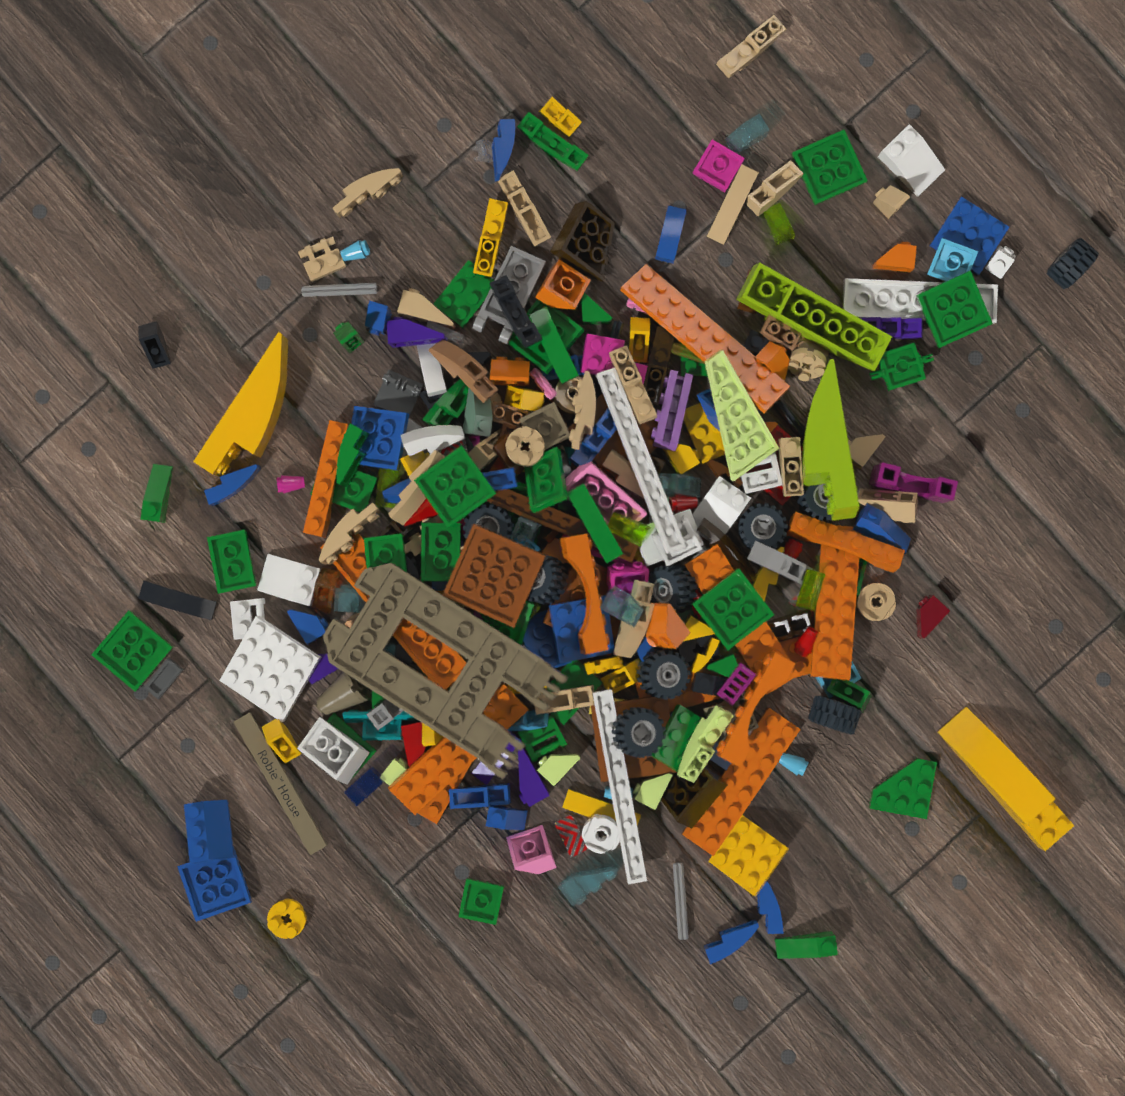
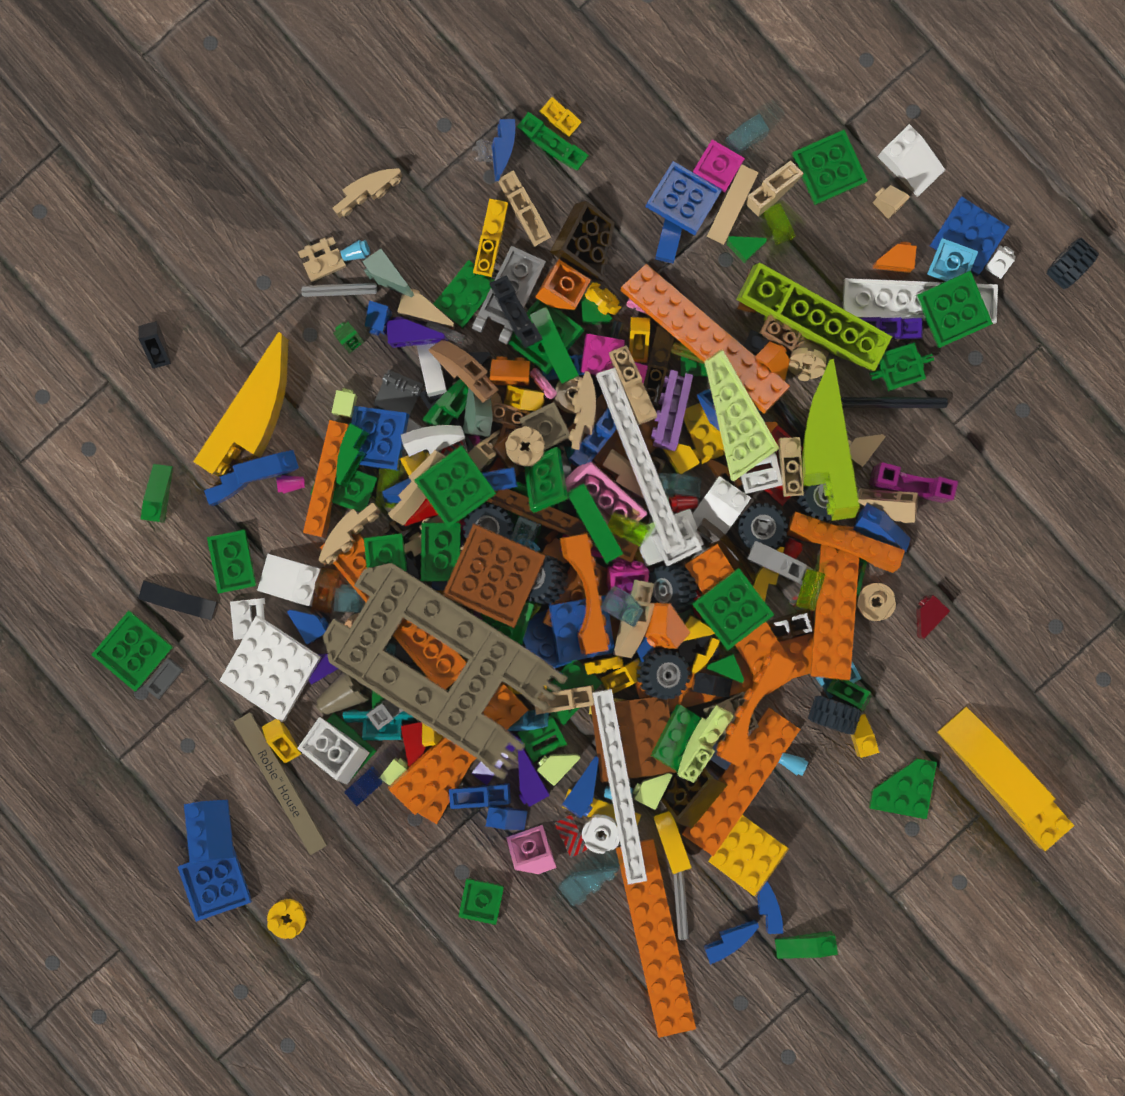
black wheel [612,707,666,758] -> none
tan slope [716,15,786,78] -> none
magenta slope [717,663,756,706] -> none
red cone [794,627,818,657] -> none
none -> blue slope [233,450,299,485]
none -> yellowish green brick [331,388,358,419]
none -> sand green slope [362,249,414,298]
none -> blue slope [562,756,599,818]
none -> yellow plate [585,282,621,315]
none -> orange plate [616,838,696,1038]
none -> blue plate [645,161,722,235]
none -> yellow slope [653,811,691,874]
none -> green slope [726,236,767,264]
none -> black axle [841,397,948,408]
none -> yellow slope [851,714,880,758]

